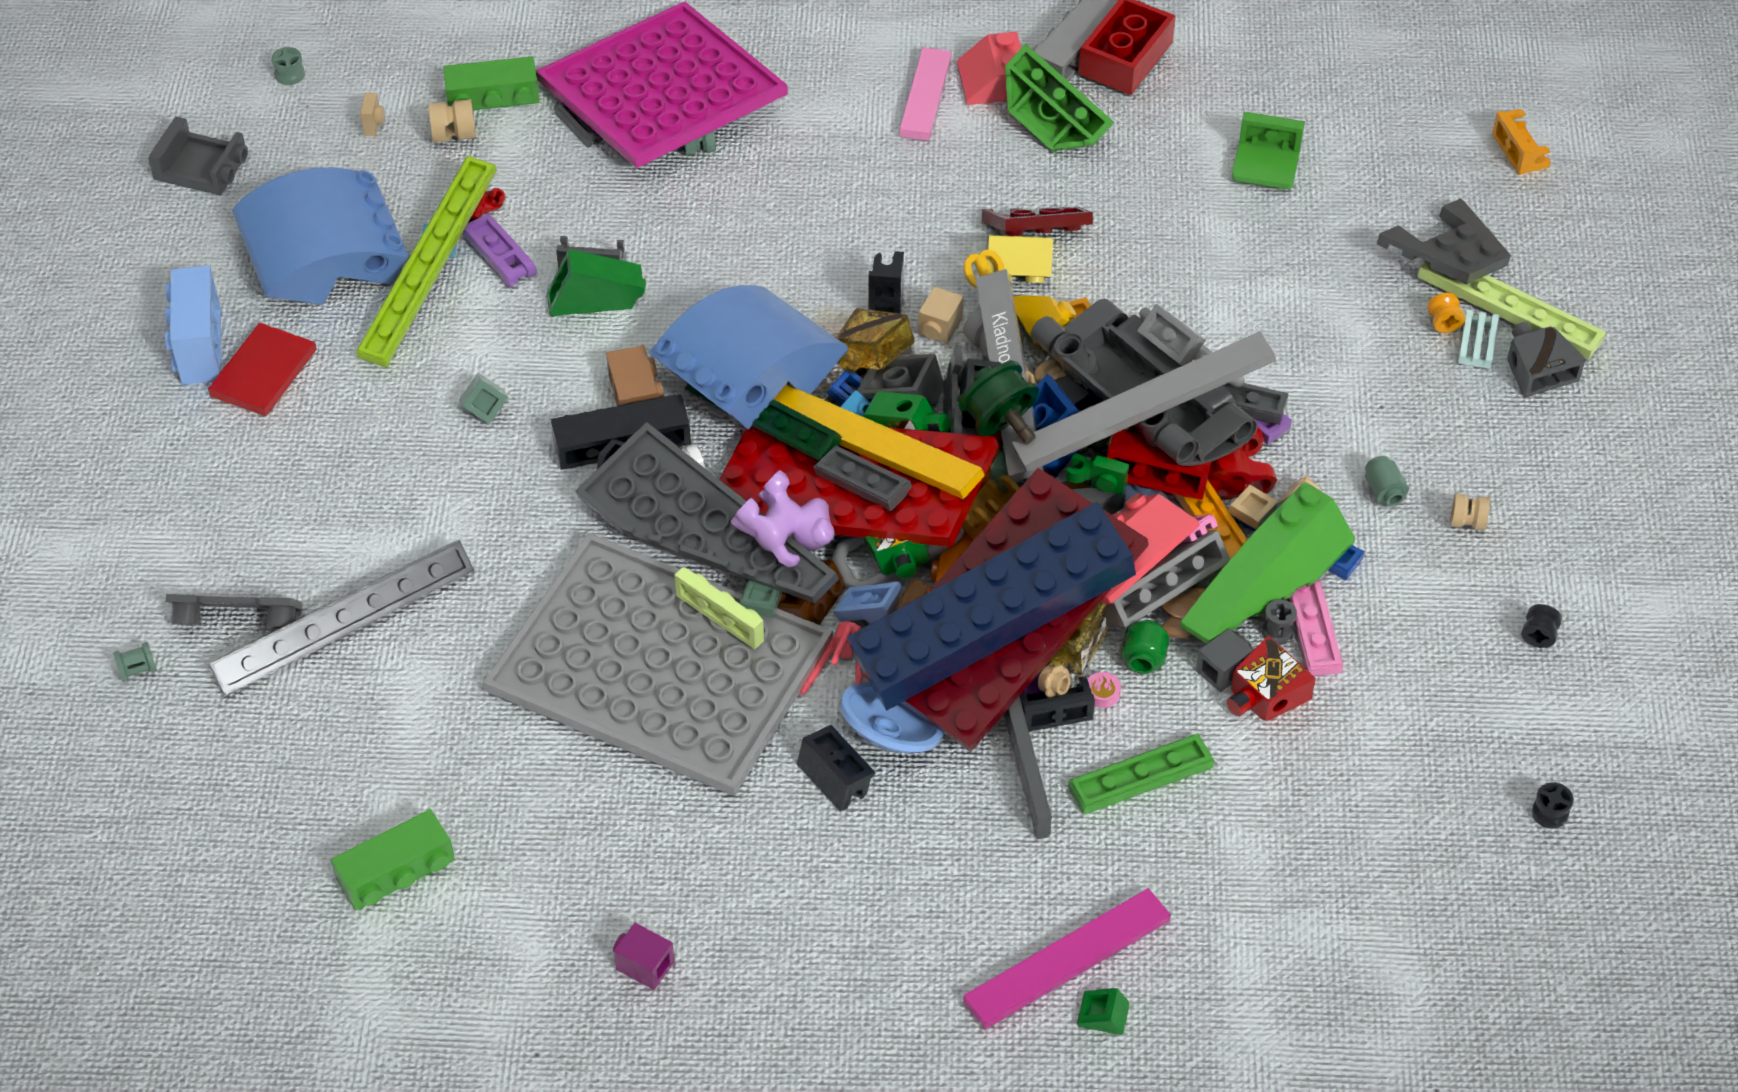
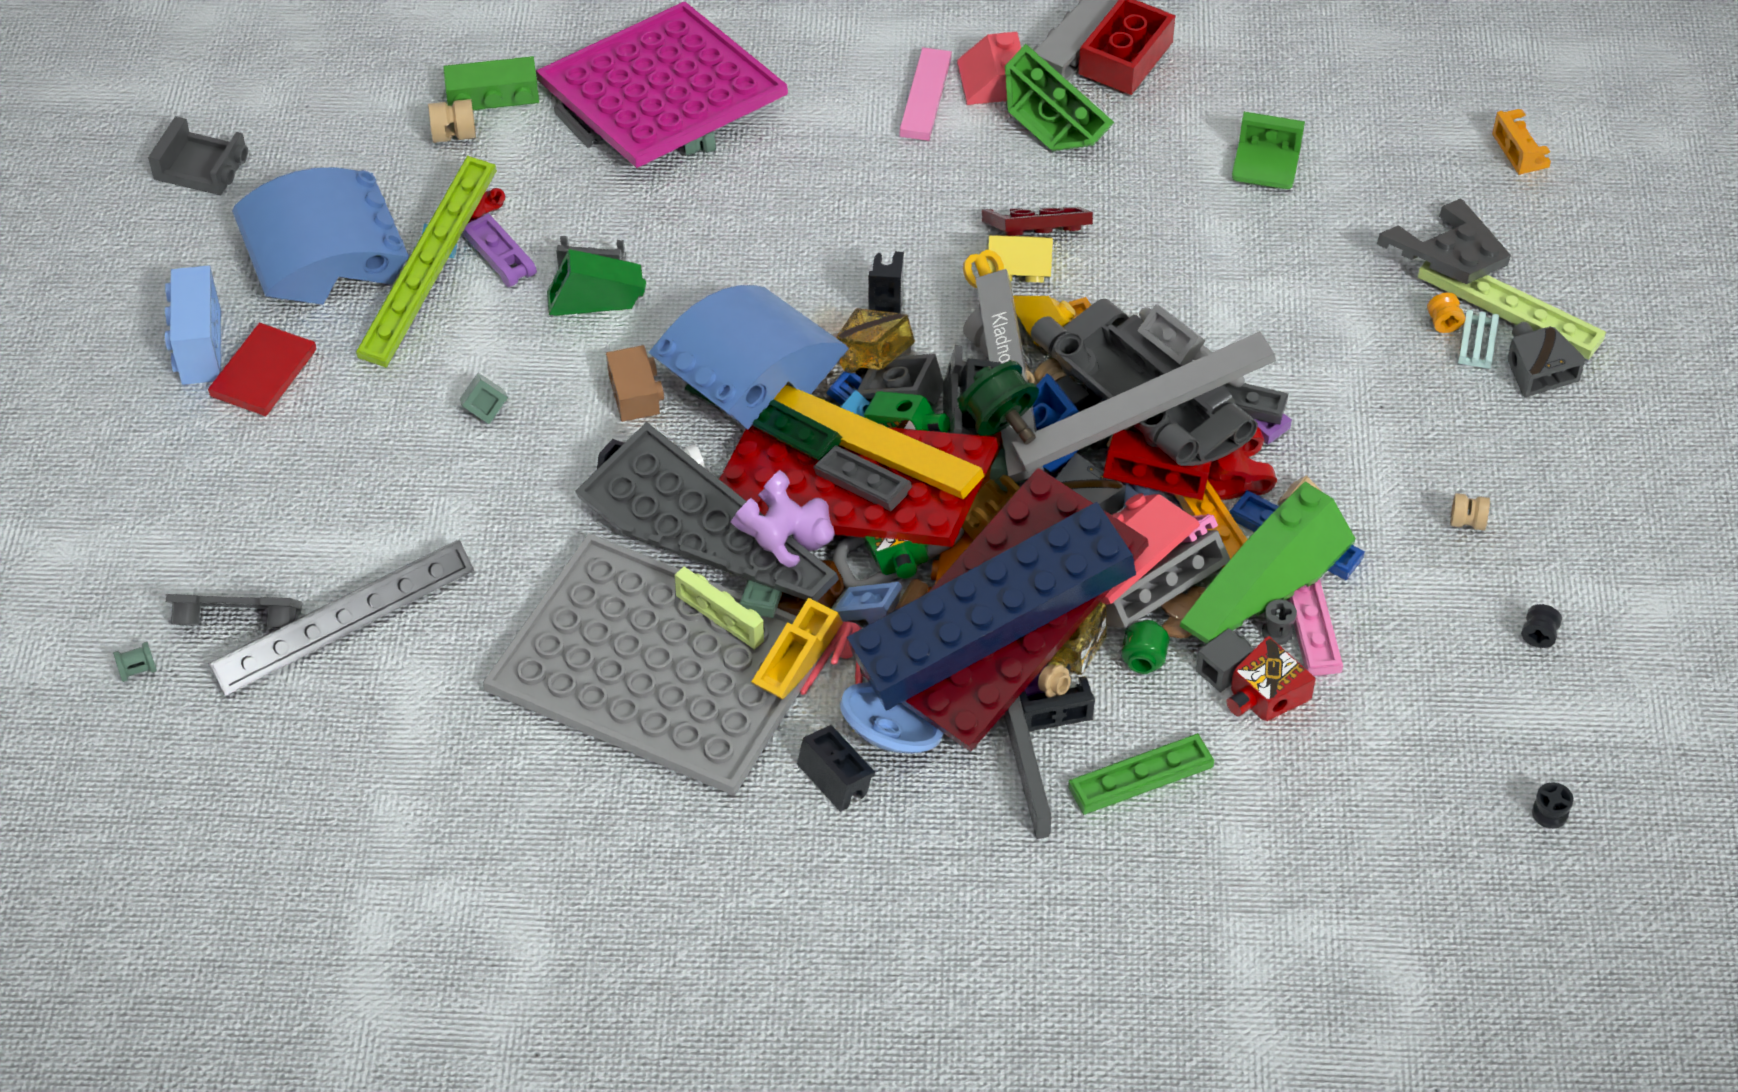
sand green wheel [272,47,305,85] -> none
bright green brick [331,809,455,911] -> none
tan plate [360,93,385,136] -> none
black brick [551,394,691,470] -> none
magenta brick [613,923,675,990] -> none
tan brick [918,286,964,344] -> none
dark pink tile [963,888,1171,1030] -> none
green plate [1066,454,1129,496] -> none
green slope [1077,988,1129,1034] -> none
bright pink tile [1087,672,1121,708] -> none
tan plate [1229,485,1278,530] -> none
sand green brick [1365,456,1409,506] -> none
none -> yellow slope [751,598,843,700]

